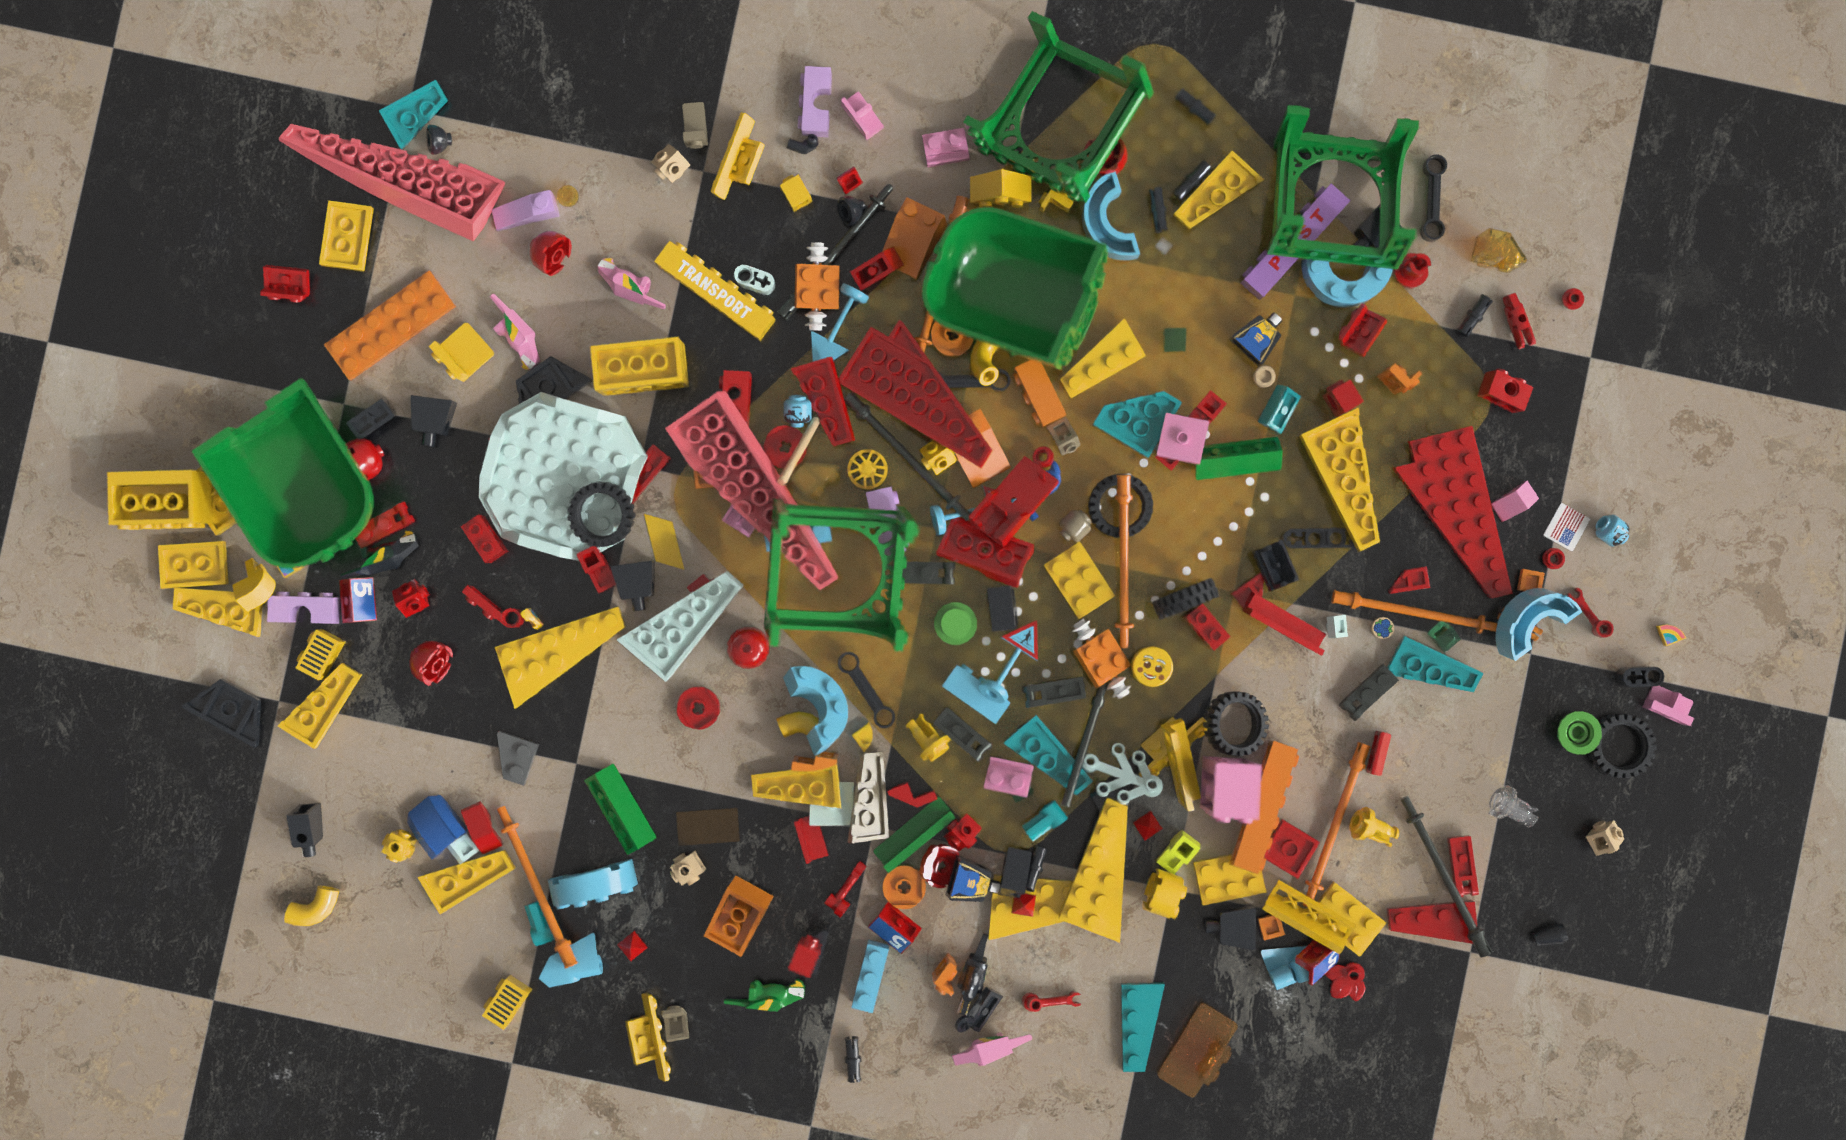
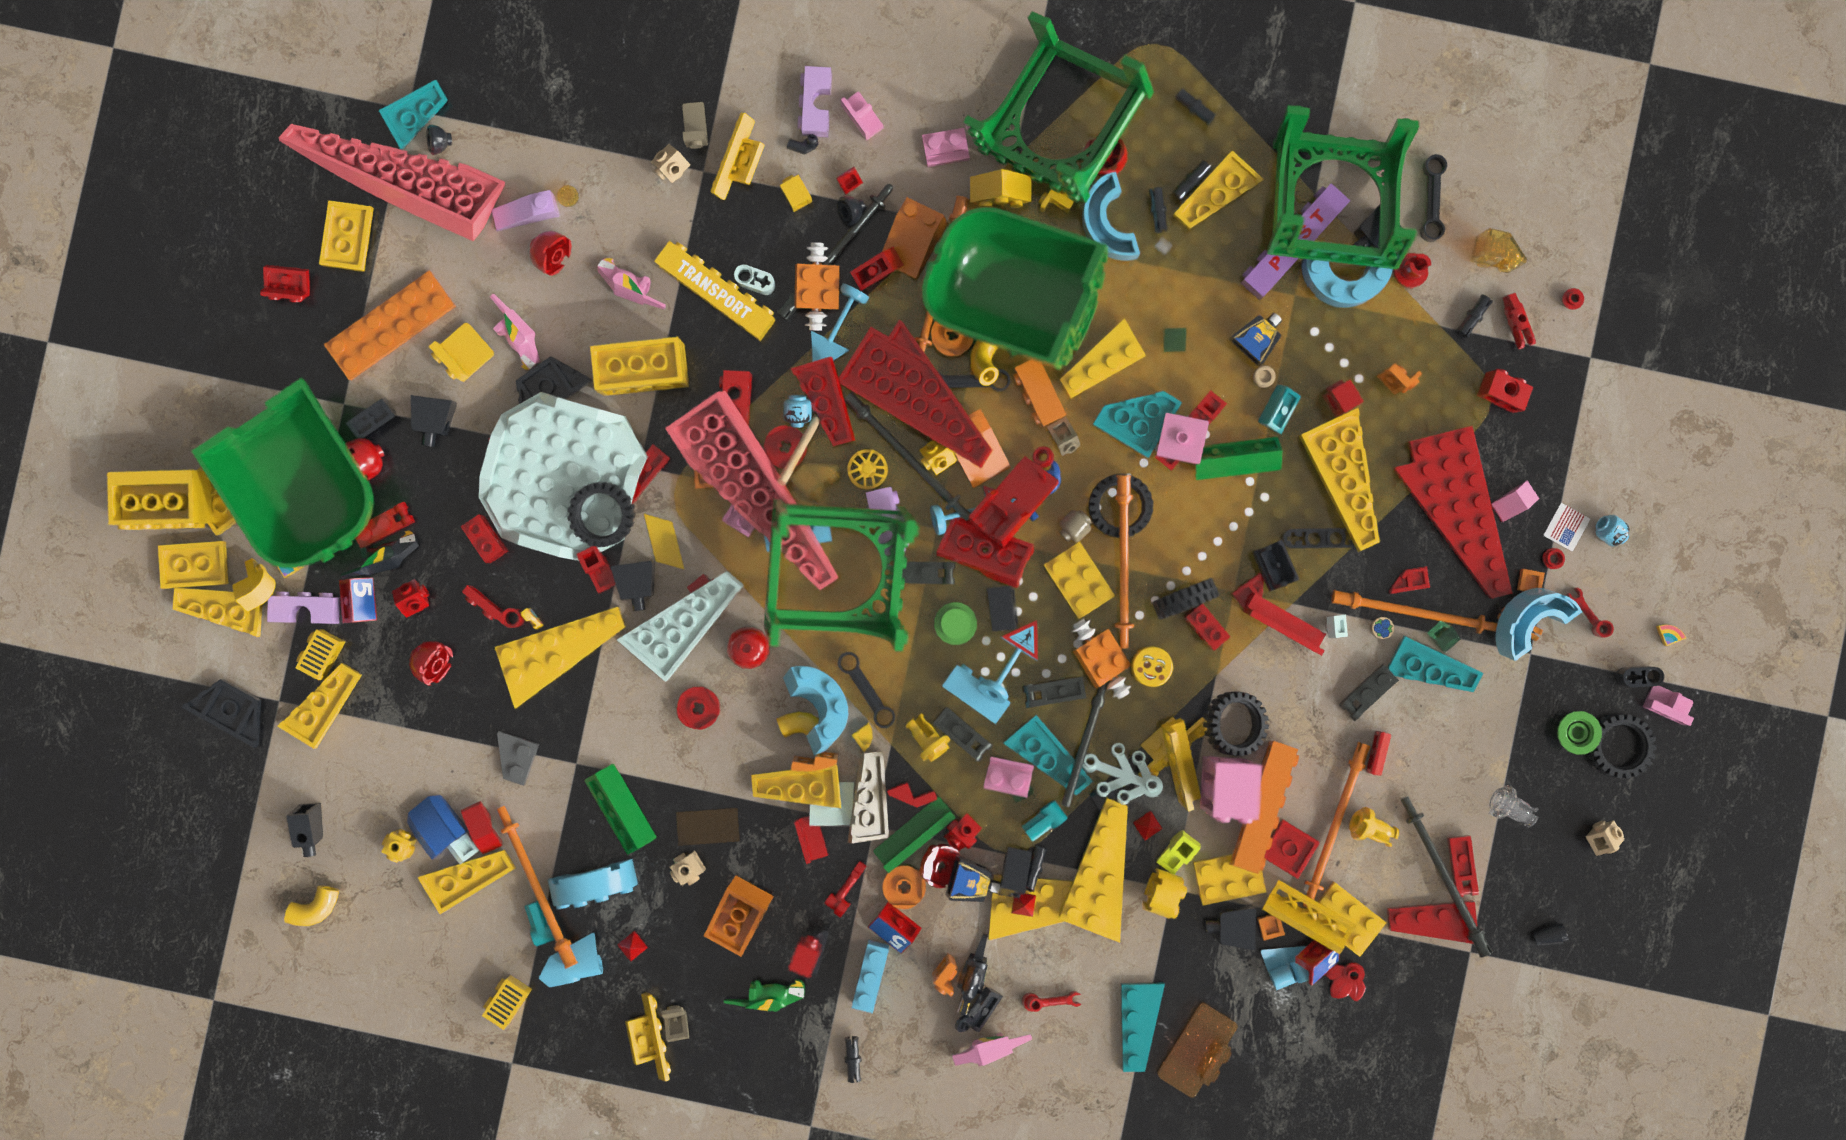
red bracket [1339,303,1387,358] -> none

